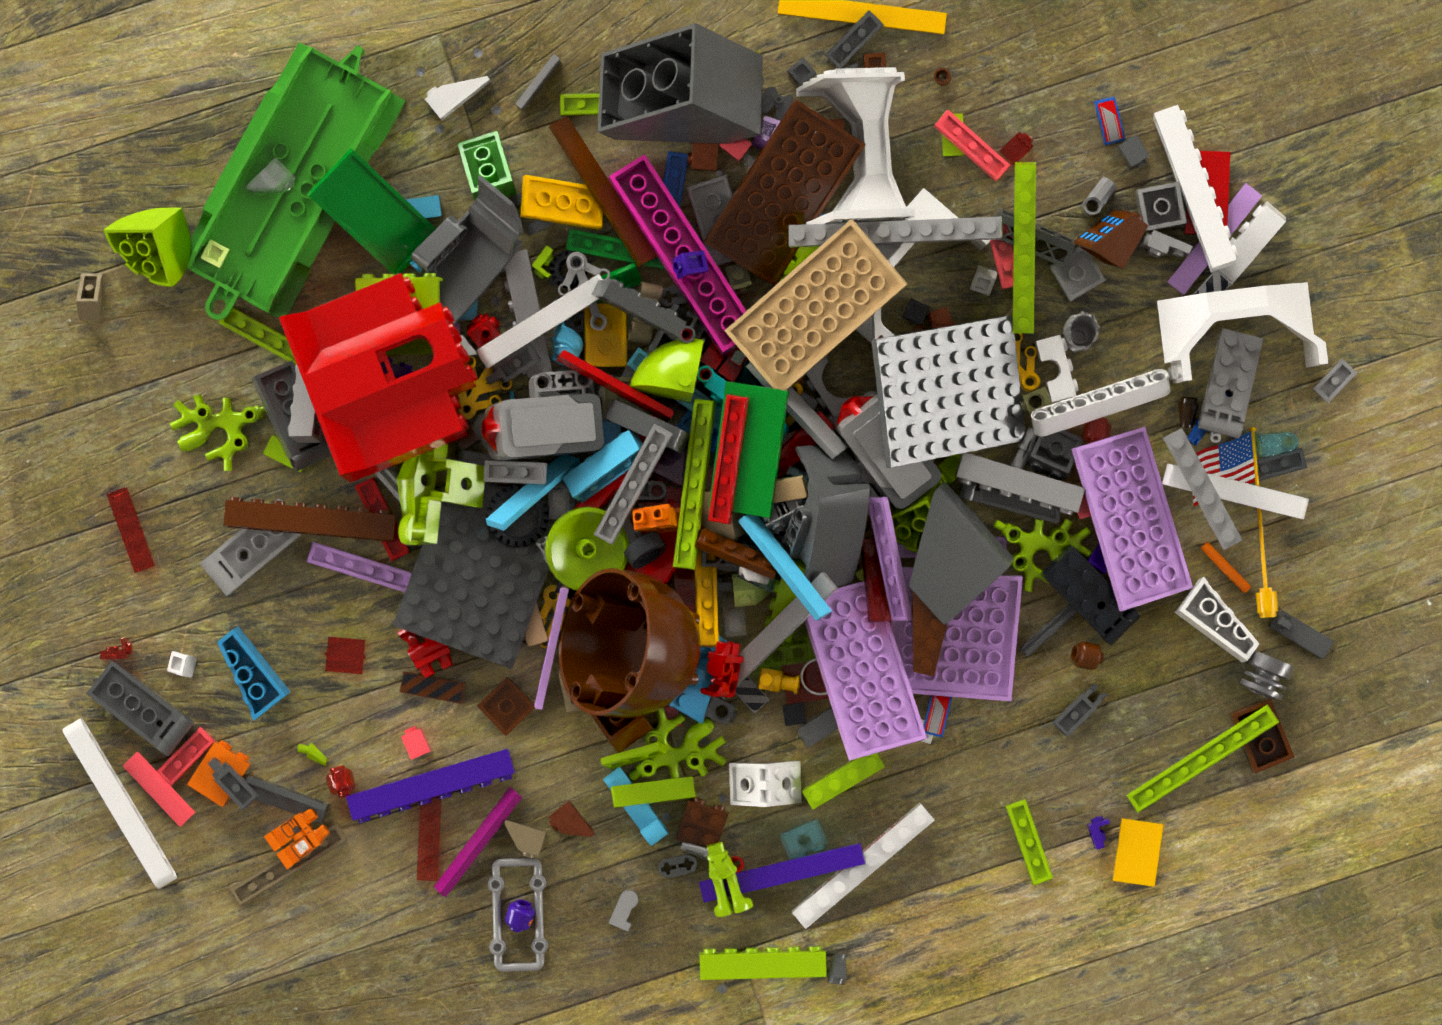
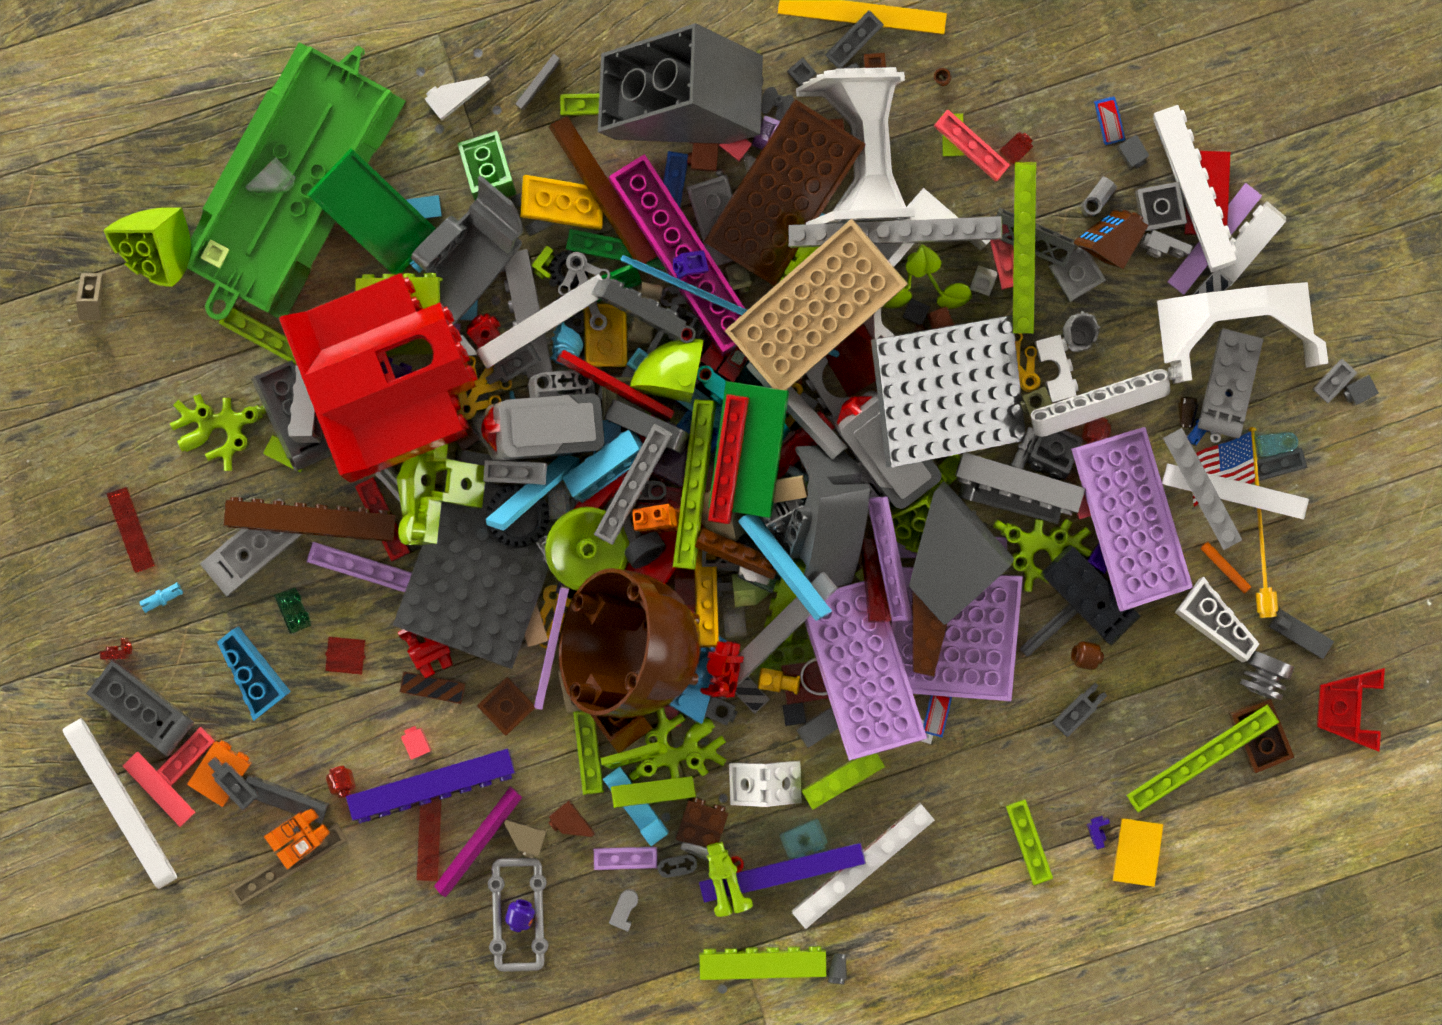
white slope [167,651,197,677] -> none
lime bar [297,743,327,766] -> none
none -> medium azure pin [139,582,183,613]
none -> clear green hinge [274,587,311,634]
none -> lime tile [573,710,604,795]
none -> lavender tile [594,846,657,870]
none -> medium azure piece [621,255,839,358]
none -> clear red piece [825,323,876,397]
none -> lime plant [883,244,973,309]
none -> red wing [1317,668,1385,752]
none -> dark grey brick [1343,375,1379,406]

